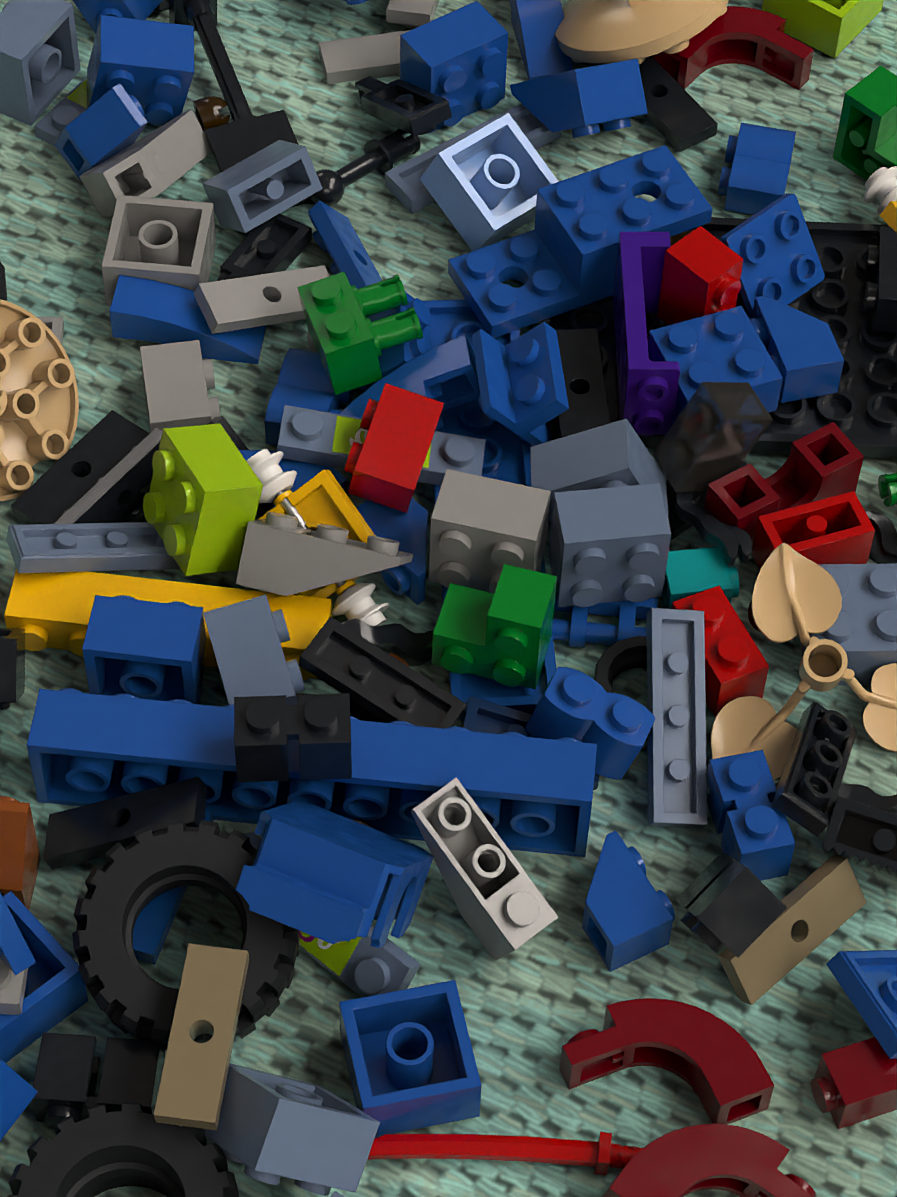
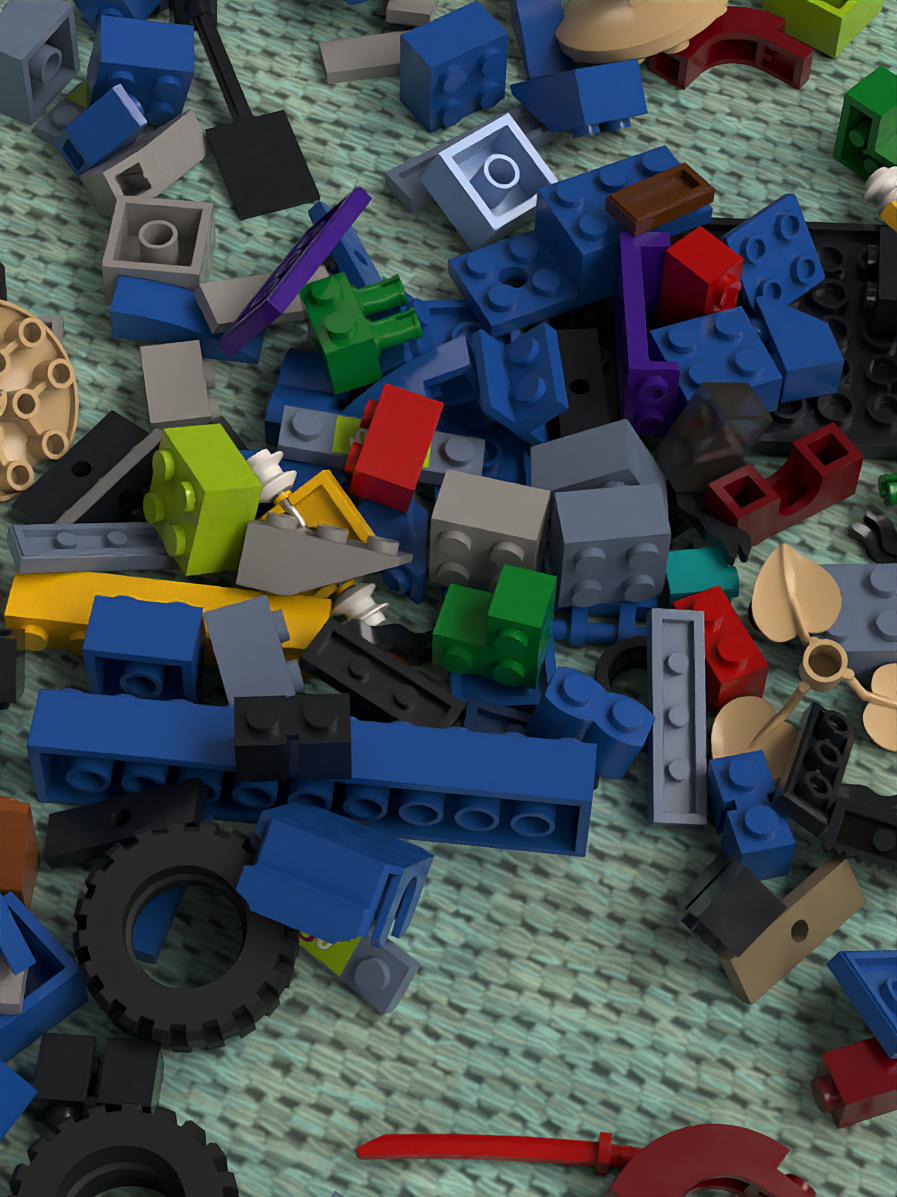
dark tan tile [154,943,249,1130] -> none
dark brown hinge [193,96,231,133] -> none
sand blue brick [202,140,323,233] -> none
sand blue brick [204,1063,380,1196] -> none
black hinge [217,214,312,281] -> none
black pin [309,128,421,206] -> none
blue brick [339,980,482,1137] -> none
black hinge [355,76,452,135] -> none
light grey slope [411,777,558,960] -> none
dark red arch [559,998,774,1125] -> none
blue slope [582,831,675,972] -> none
black tile [600,56,718,152] -> none
blue brick [718,123,796,215] -> none
red brick [751,491,875,570] -> none
none -> dark purple tile [217,187,372,357]
none -> reddish brown tile [605,162,715,237]

